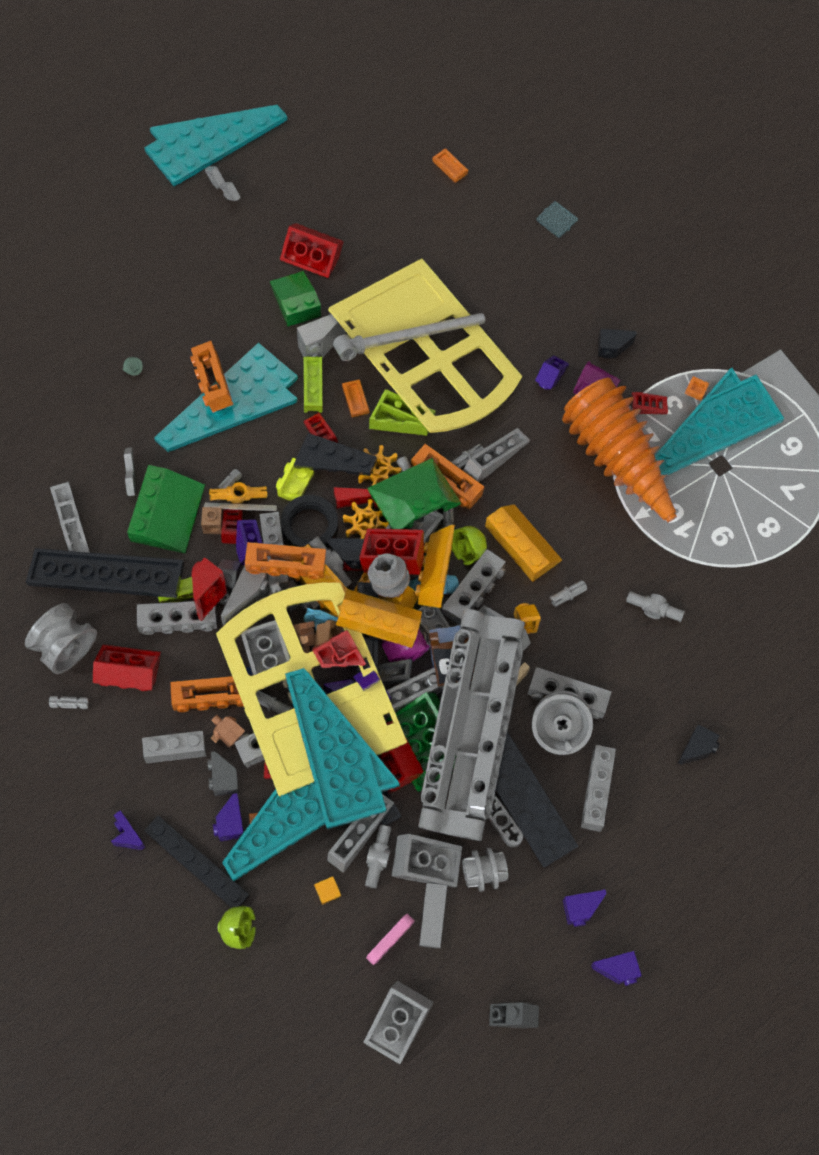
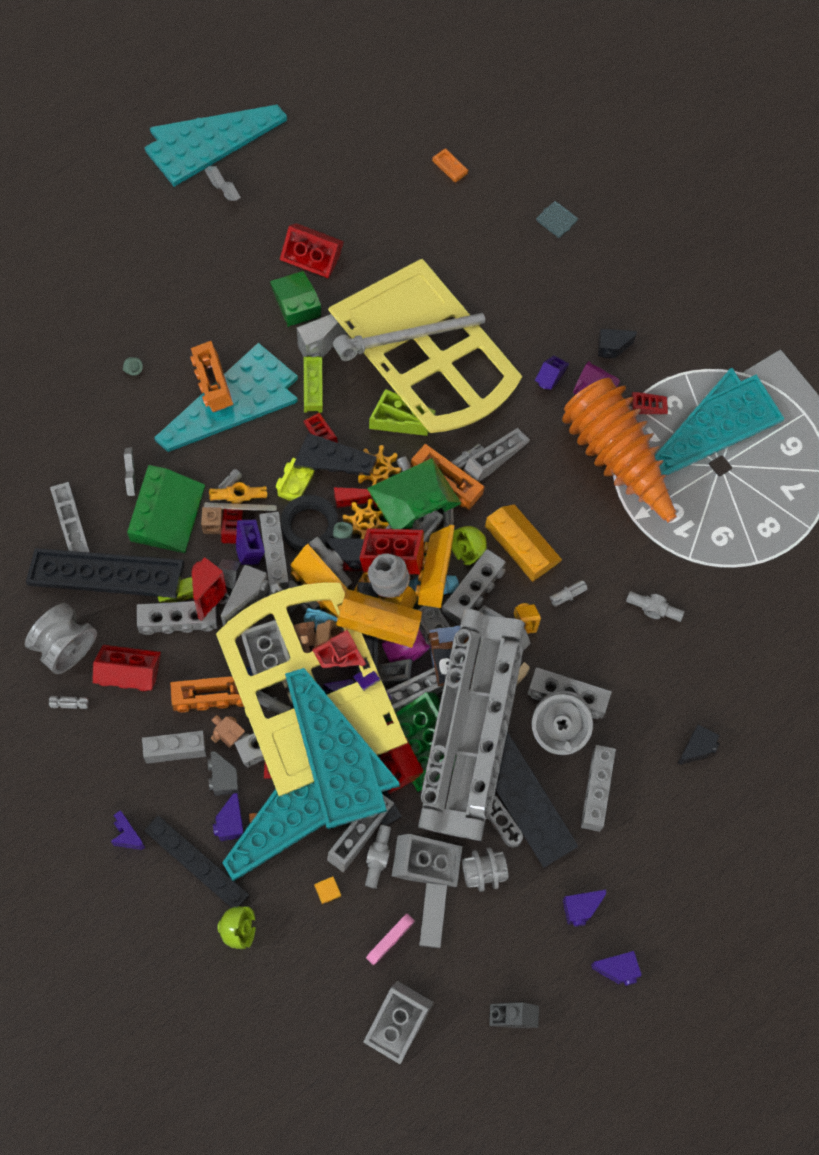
orange brick [245,542,326,580] -> none
orange tile [342,379,369,418] -> none
orange tile [684,376,710,401] -> none
none -> sand green tile [333,522,353,539]

